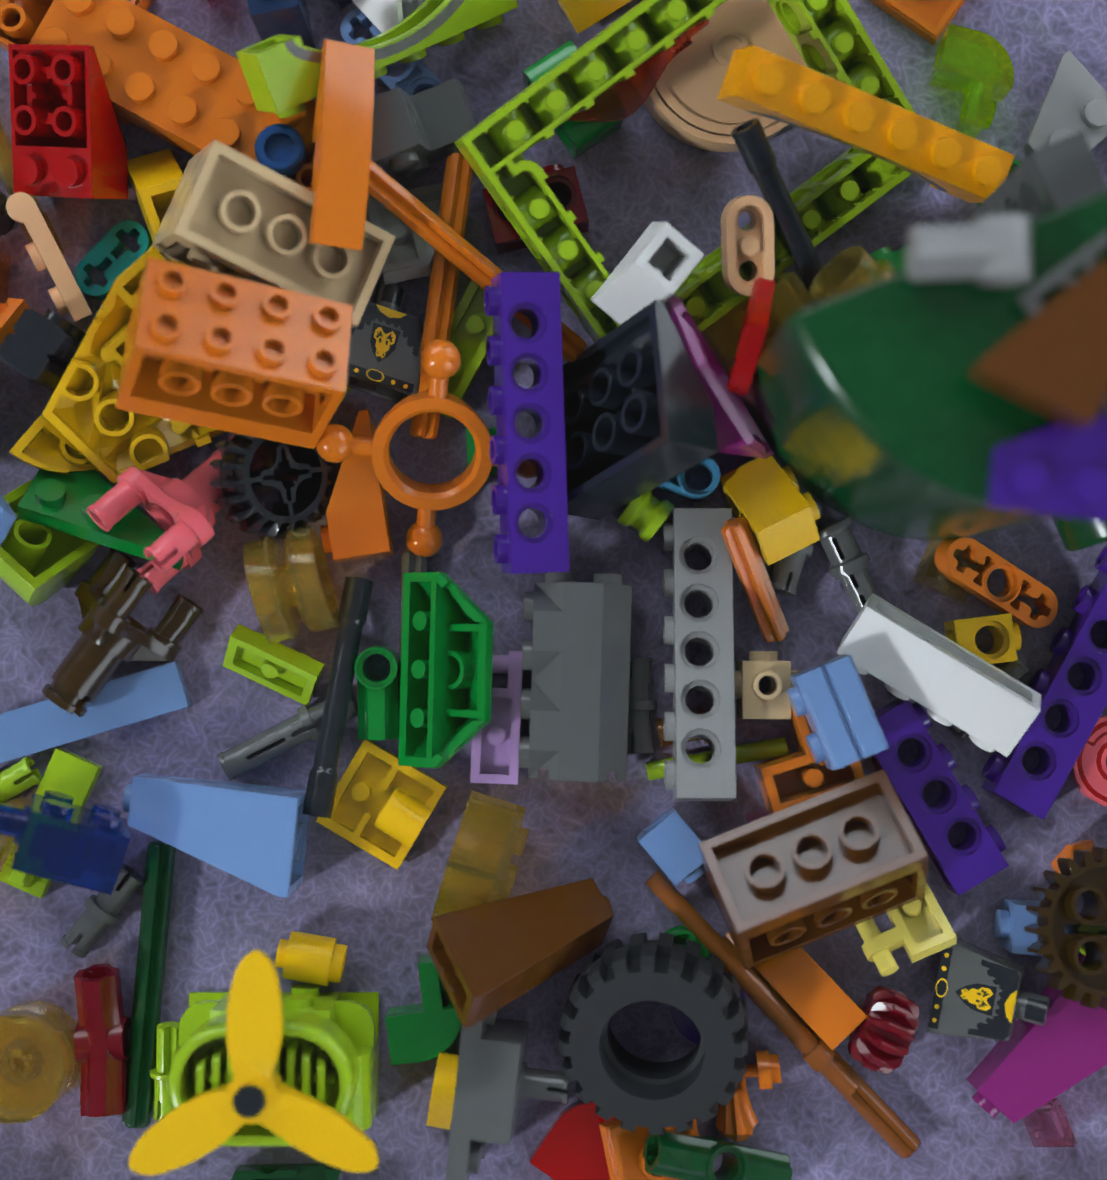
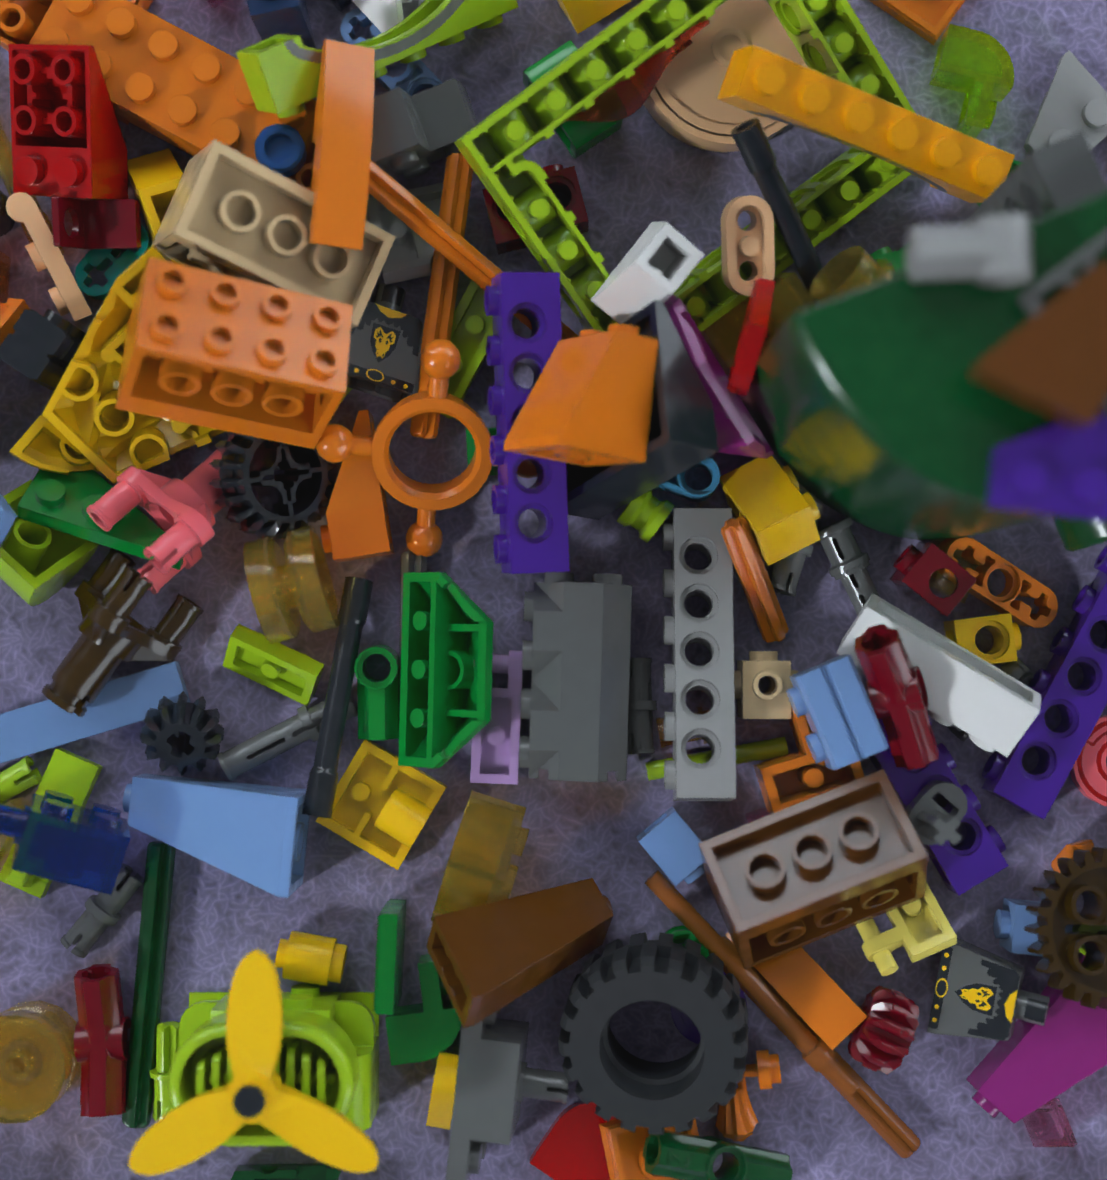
none -> dark red bracket [51,196,141,249]
none -> black gear [140,691,224,777]
none -> green tile [373,899,406,1015]
none -> orange slope [503,324,659,467]
none -> dark red piece [855,624,939,770]
none -> dark red bracket [889,543,977,616]
none -> dark grey piece [905,781,968,845]

